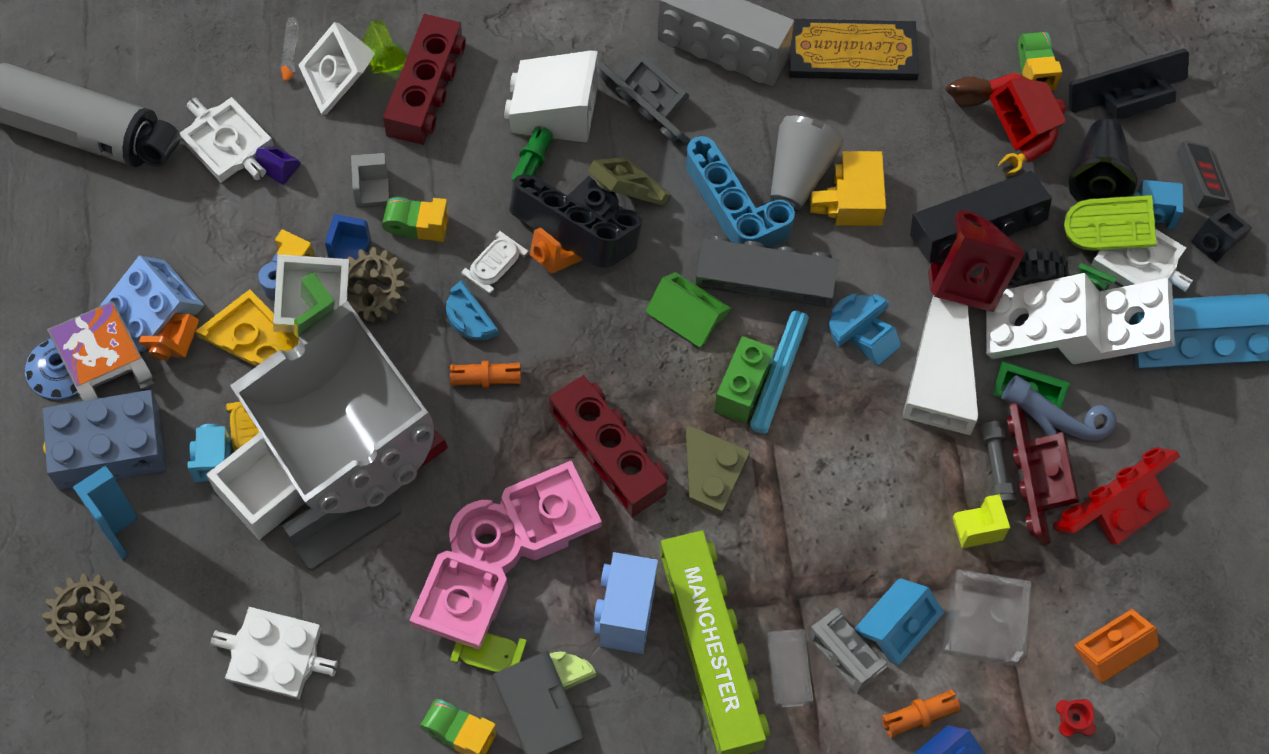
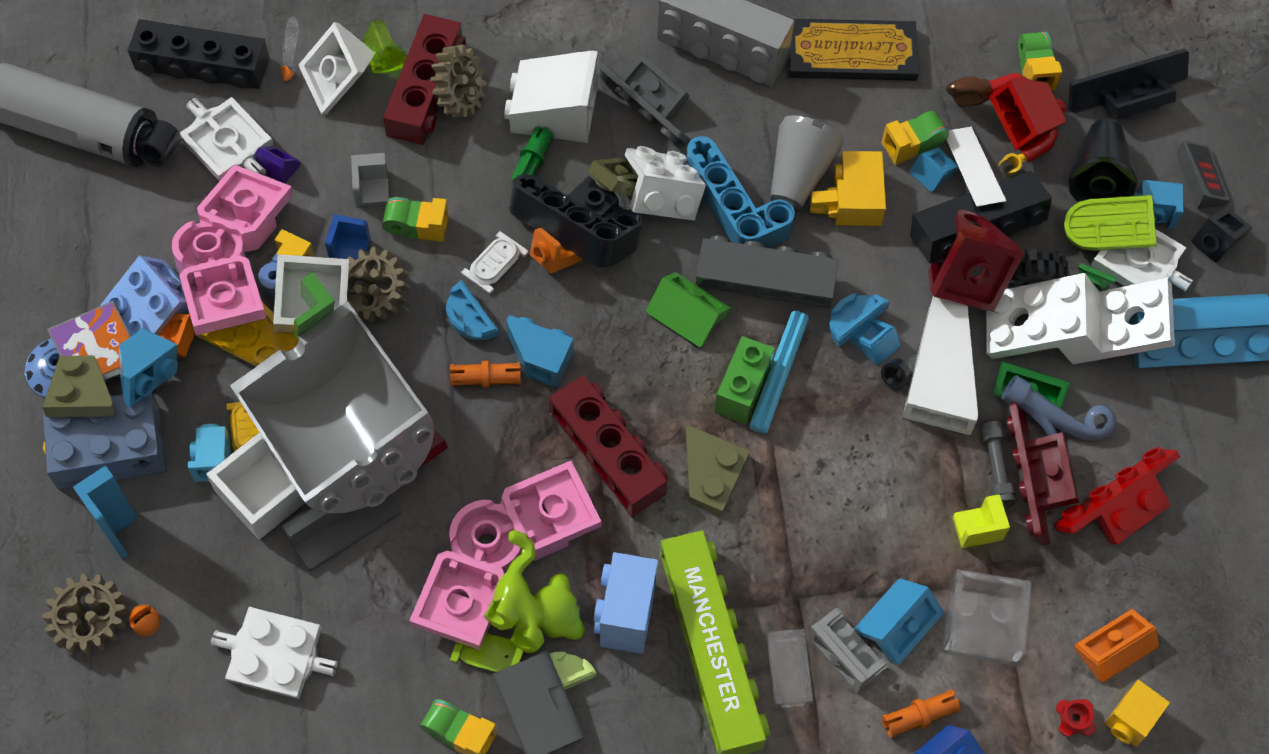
none -> olive wing [42,355,116,417]
none -> dark azure slope [119,328,178,407]
none -> black brick [128,19,270,89]
none -> orange hinge [129,604,161,637]
none -> bright pink plate [172,164,293,335]
none -> dark tan gear [430,45,487,118]
none -> lime animal [484,529,586,653]
none -> dark azure slope [506,315,574,388]
none -> white bracket [625,146,706,221]
none -> leg [881,111,949,165]
none -> black hinge [881,358,912,389]
none -> dark azure slope [910,148,960,192]
none -> white sticker [946,126,1006,207]
none -> yellow brick [1104,679,1170,747]

